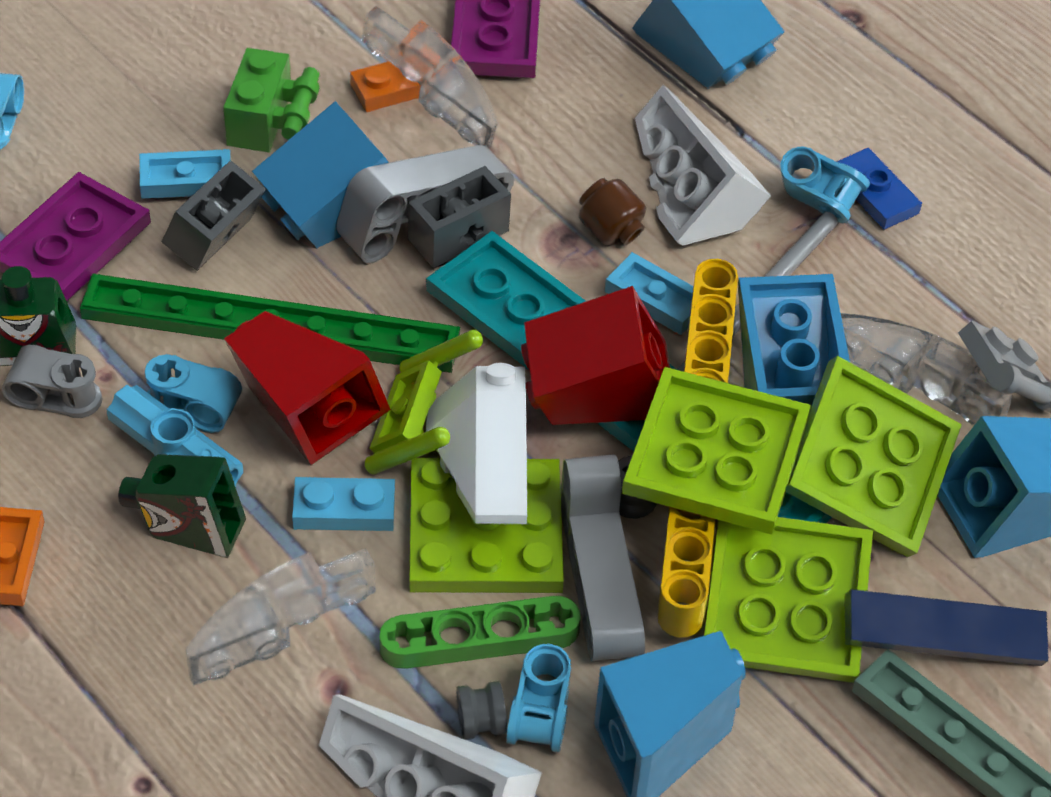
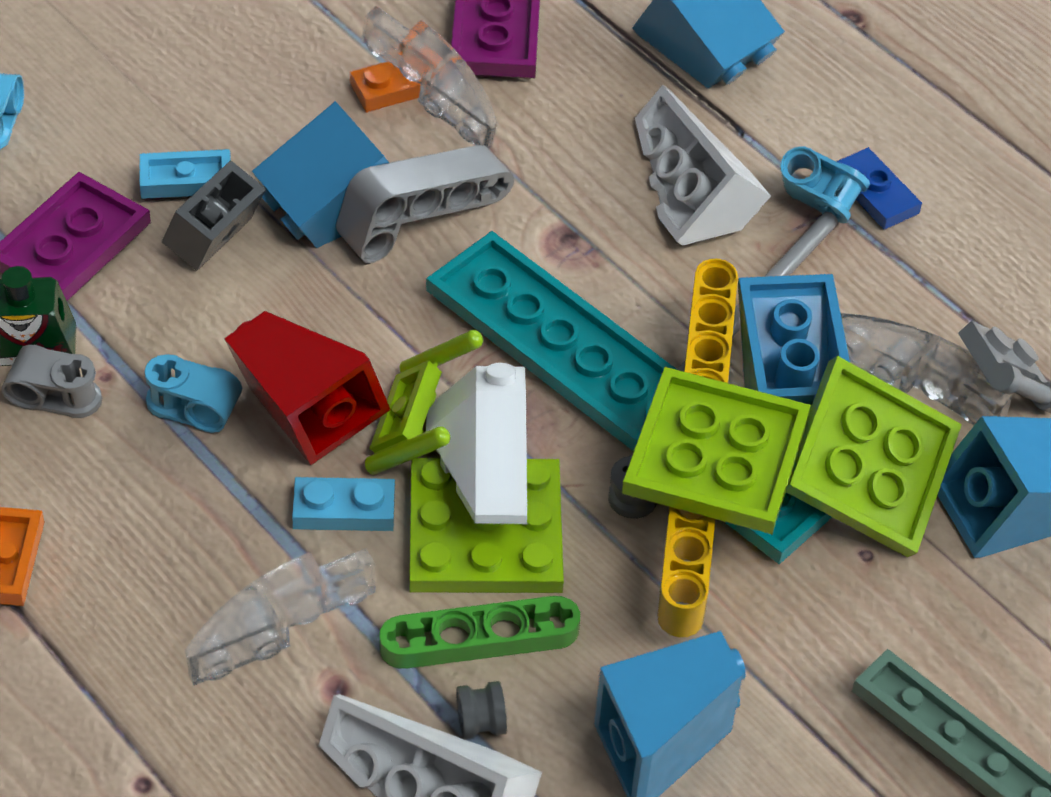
green tile [80,273,460,373] -> none
medium azure piece [107,385,243,487] -> none
dark green torso [118,454,246,558] -> none
bright green brick [223,48,320,153] -> none
dark grey brick [408,166,511,268] -> none
medium azure piece [506,644,571,753] -> none
red slope [521,286,670,425] -> none
light grey beam [561,454,645,661] -> none
reddish brown head [579,178,646,246] -> none
medium azure plate [605,252,693,335] -> none
lime plate [704,517,873,683] -> none
dark blue tile [845,589,1049,666] -> none

